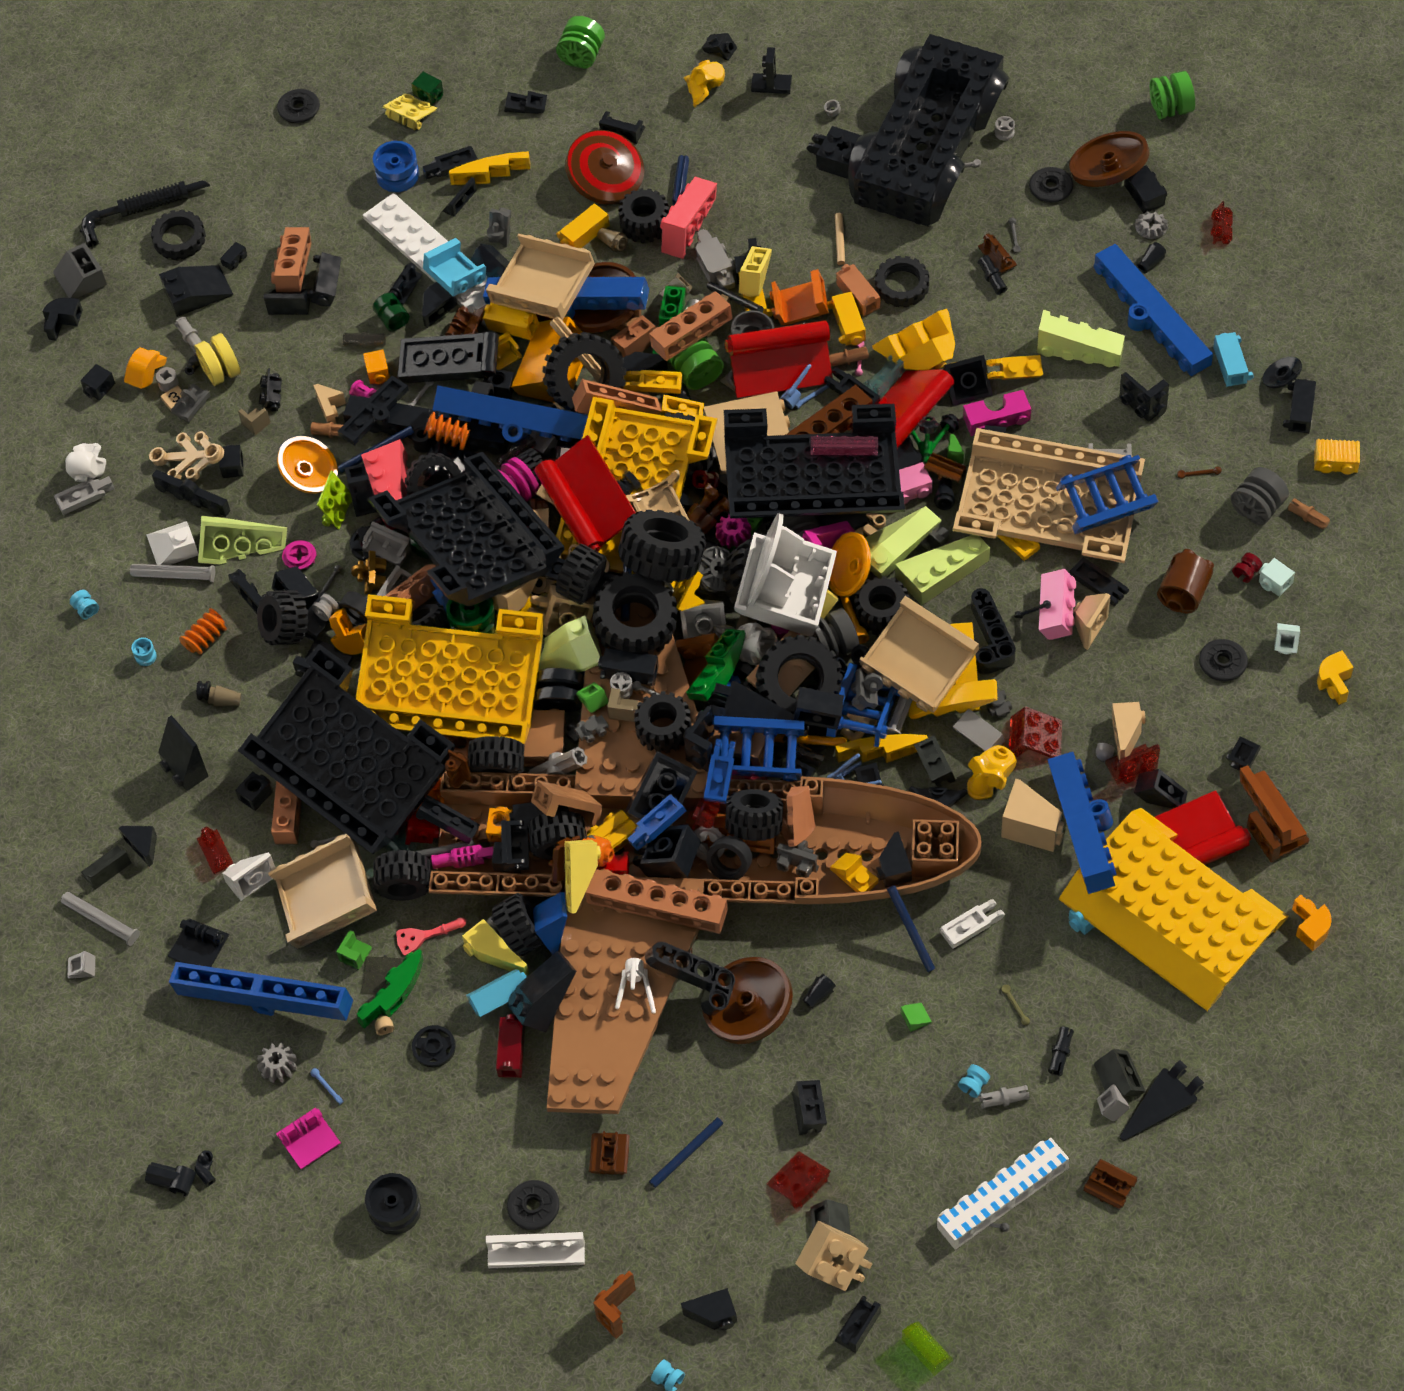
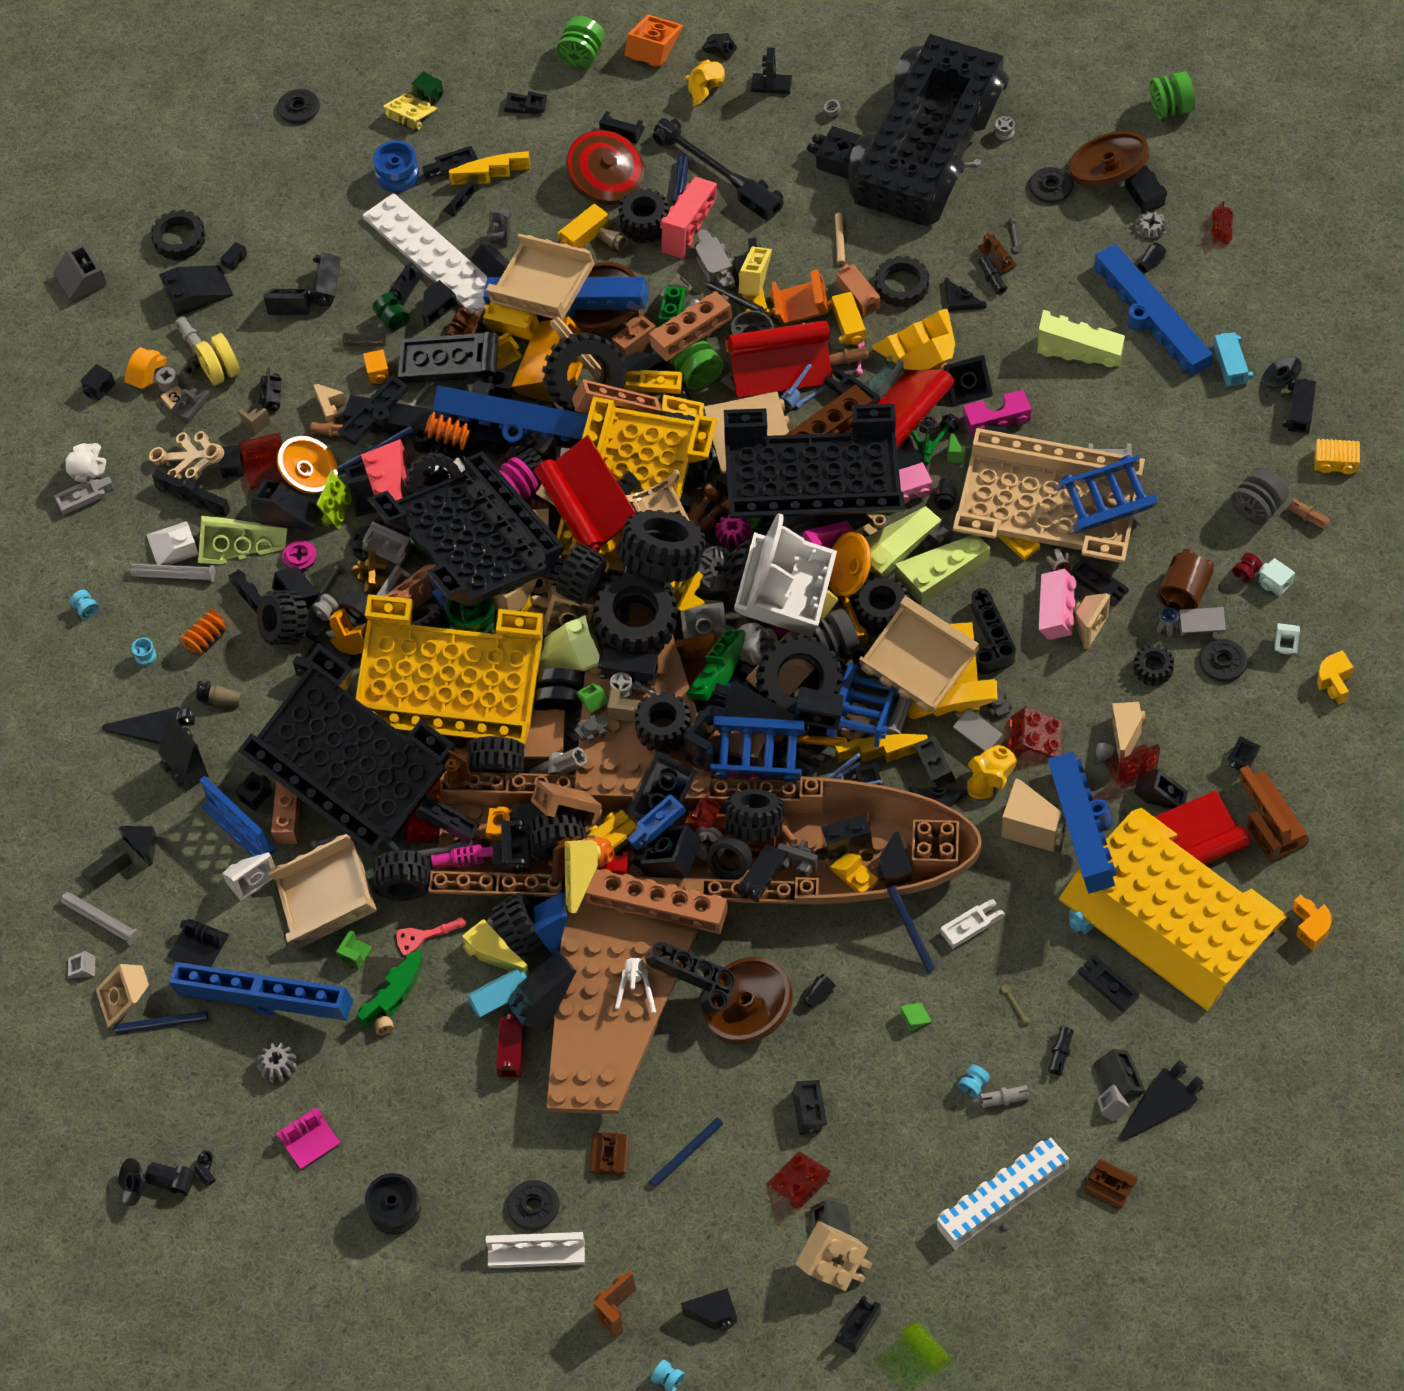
black brick [42,297,83,341] -> none
black piece [80,180,210,247] -> none
clear red hinge [196,827,234,874] -> none
nougat brick [271,227,311,292] -> none
medium blue hinge [310,1068,343,1105] -> none
dark pink bush [349,380,377,398] -> none
black wheel [412,1025,456,1067] -> none
medium azure panel [423,238,486,297] -> none
dark red bush [692,470,720,489] -> none
blue hinge [703,739,736,804] -> none
nougat slope [787,786,815,847] -> none
clear pink piece [810,436,878,455] -> none
dark grey hips [851,668,883,711] -> none
reddish brown piece [924,453,966,483] -> none
yellow hinge [986,355,1043,380] -> none
black hinge [1014,600,1051,619] -> none
black bracket [1119,372,1169,422] -> none
reddish brown hinge [1177,466,1222,479] -> none
none -> tan slope [96,964,149,1028]
none -> black flag [102,707,196,744]
none -> dark blue bar [114,1011,208,1033]
none -> black dish [118,1158,145,1206]
none -> blue fence [200,776,277,857]
none -> clear red bracket [239,432,286,489]
none -> black slope [251,479,324,531]
none -> orange slope [624,14,684,67]
none -> black bar [652,118,784,222]
none -> black hinge [737,844,787,903]
none -> black brick [821,814,873,860]
none -> black tile [944,277,987,311]
none -> flat silver piece [1046,548,1072,574]
none -> black hinge [1077,955,1140,1013]
none -> black tyre [1133,644,1174,686]
none -> piece [1157,607,1179,637]
none -> light grey hinge [1178,607,1226,636]

